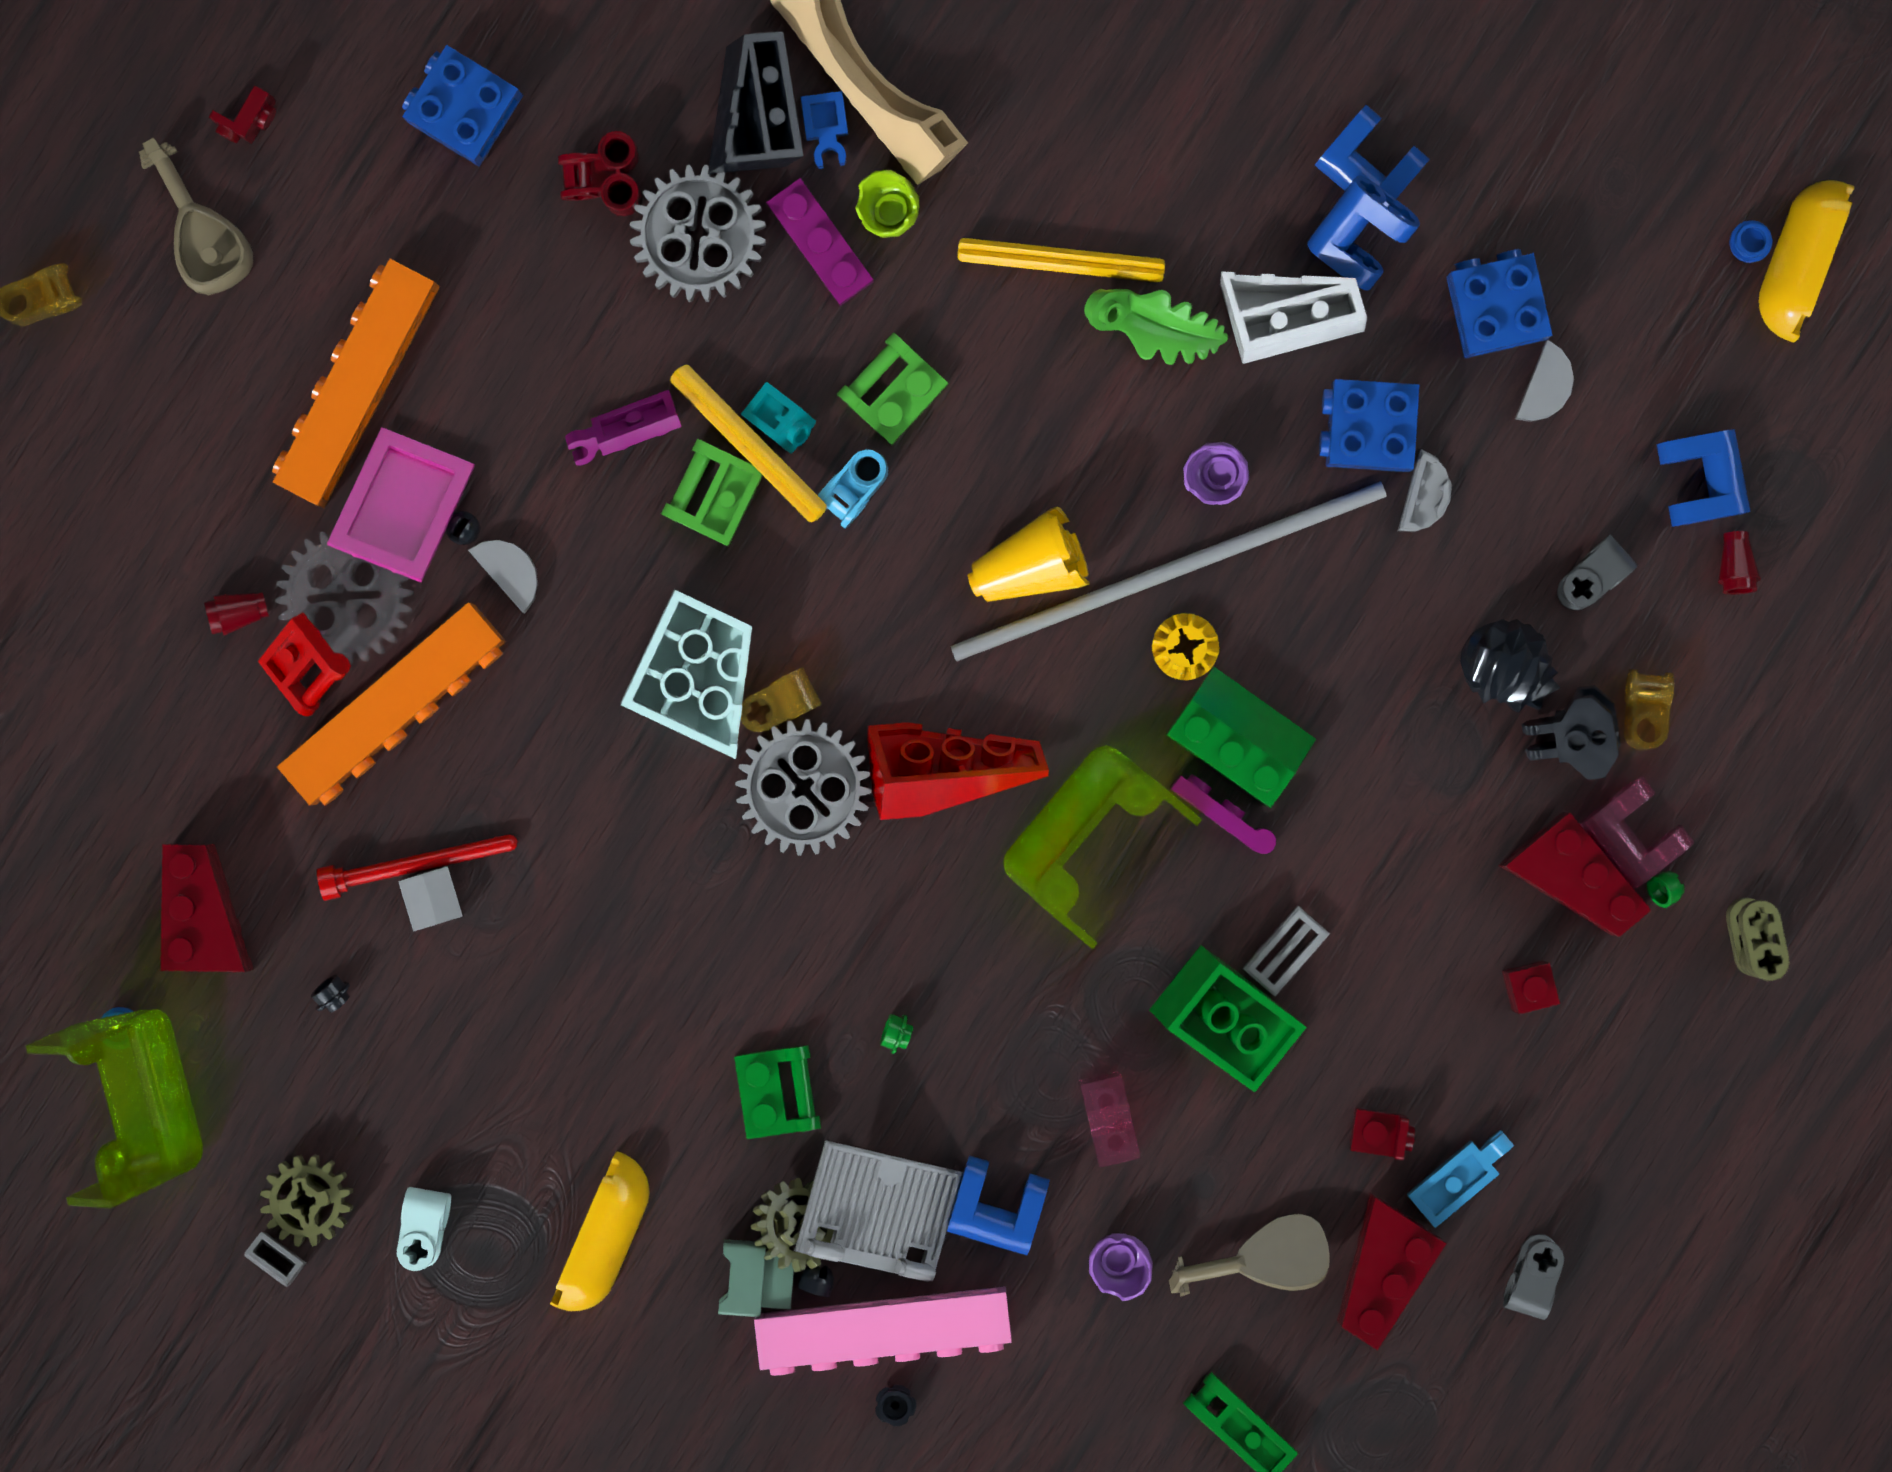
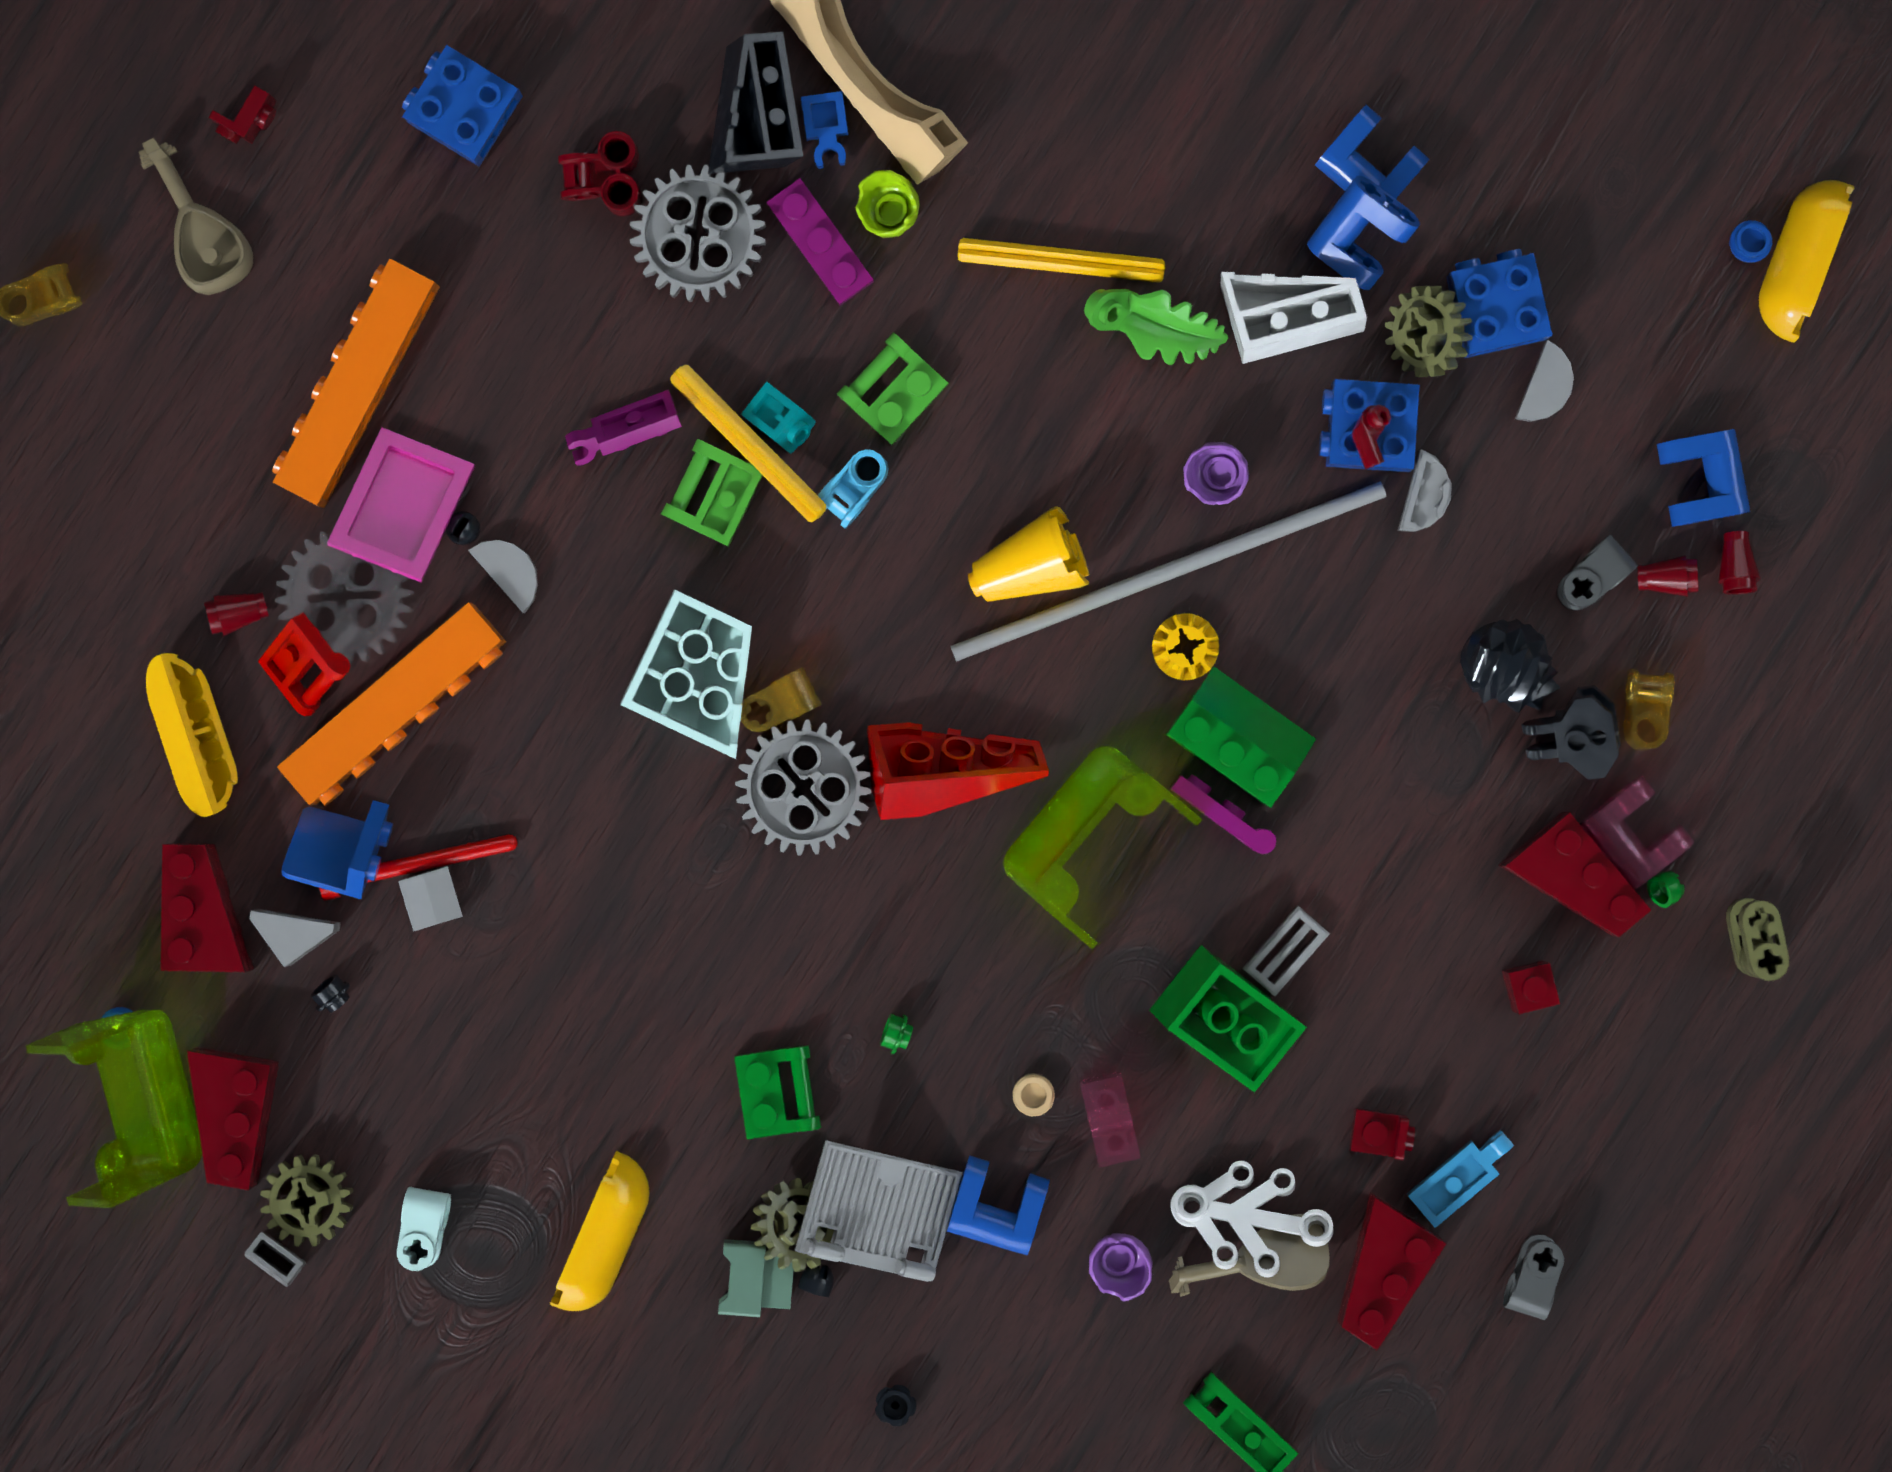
bright pink brick [754,1287,1012,1376] -> none
none -> yellow brick [146,653,238,817]
none -> dark red wedge [187,1047,279,1190]
none -> light grey slope [250,909,341,967]
none -> blue bracket [282,800,393,899]
none -> tan tile [1013,1073,1055,1116]
none -> white plant [1171,1161,1333,1277]
none -> dark red arm [1352,405,1391,469]
none -> olive gear [1385,285,1472,377]
none -> dark red cone [1637,555,1698,597]

